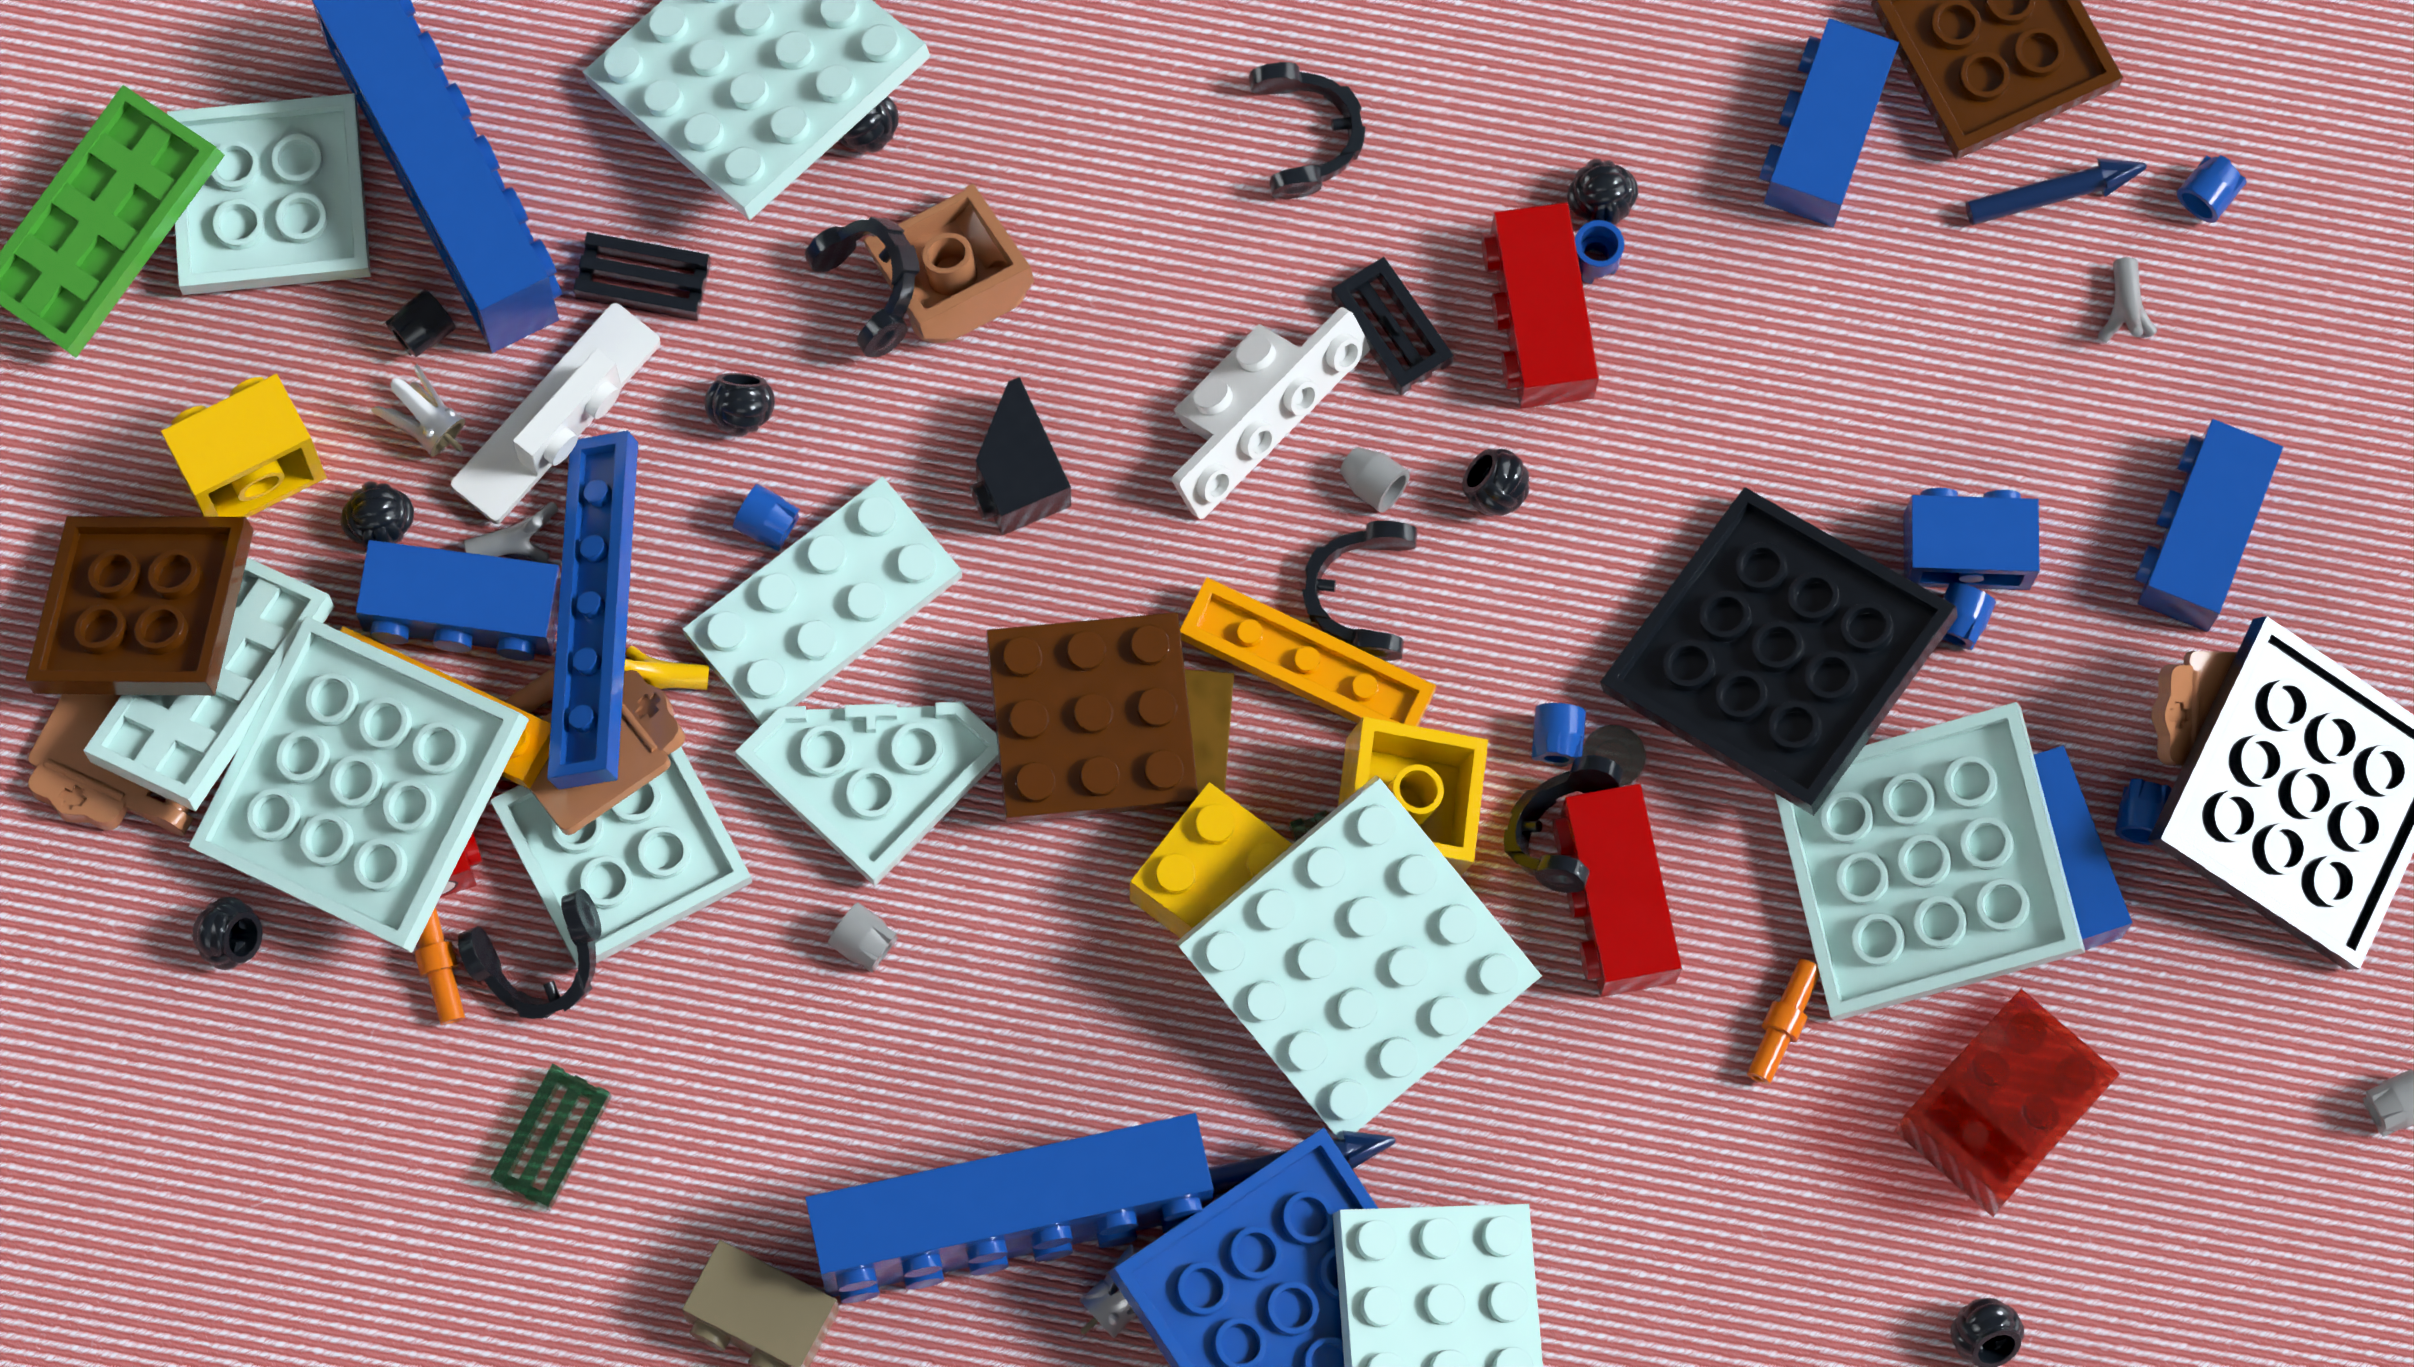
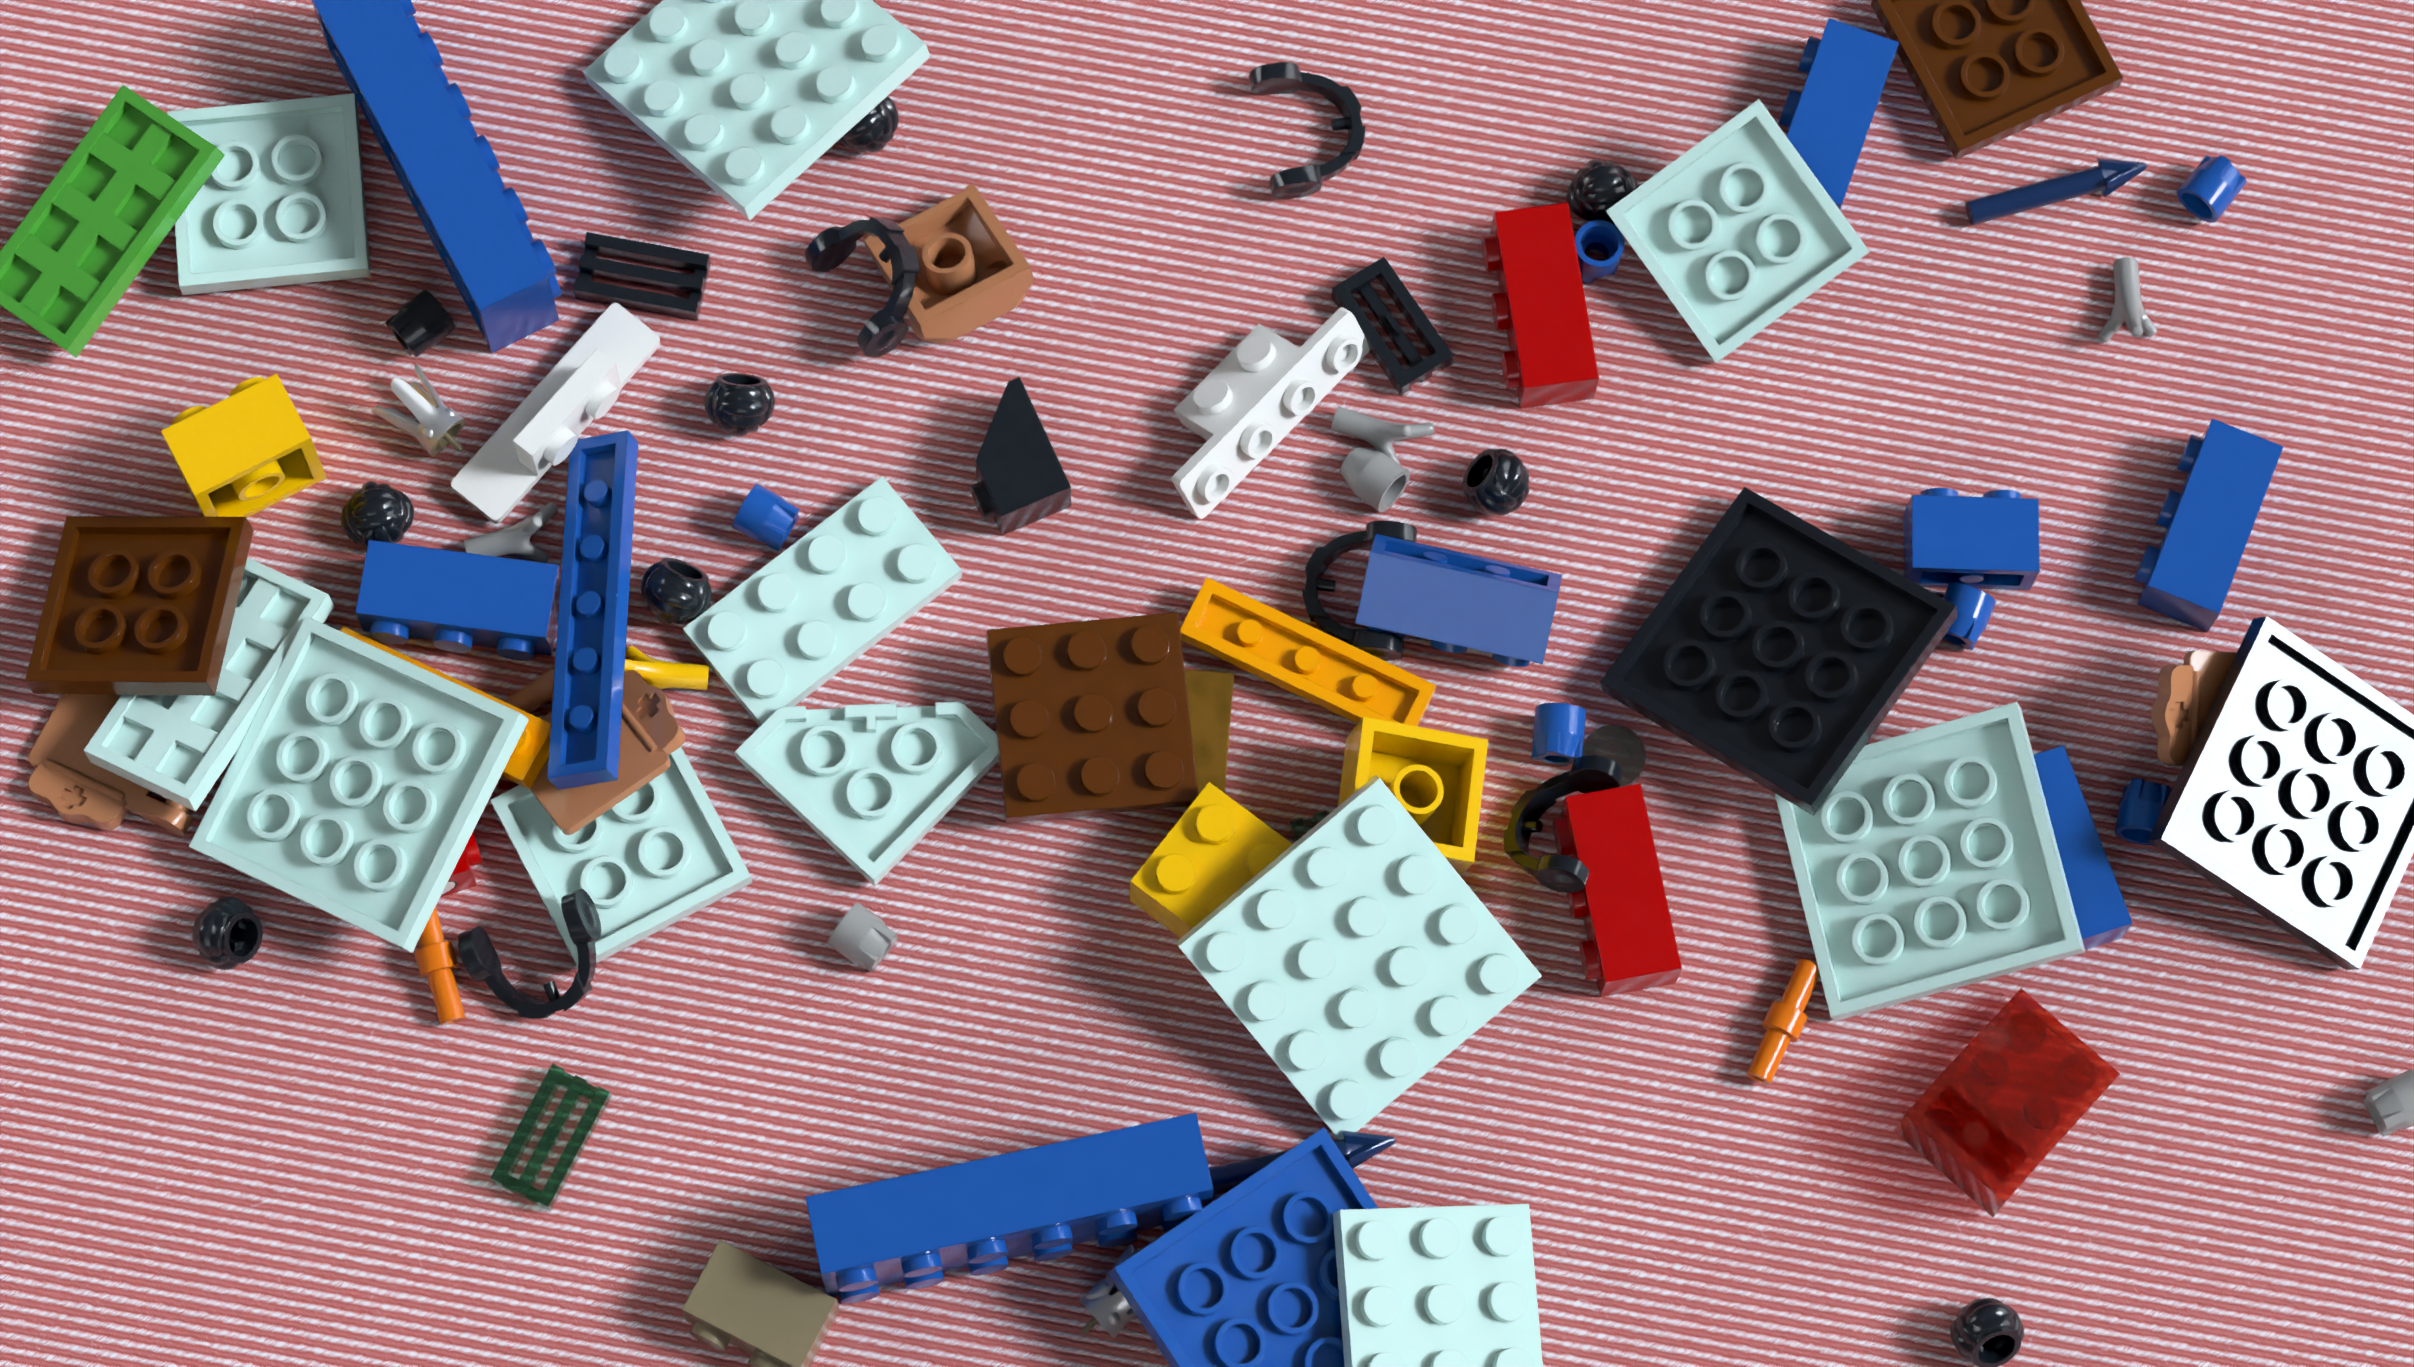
none -> black piece [641,558,712,624]
none -> light grey bar [1331,406,1435,464]
none -> blue brick [1355,534,1562,667]
none -> light aqua plate [1606,99,1870,363]

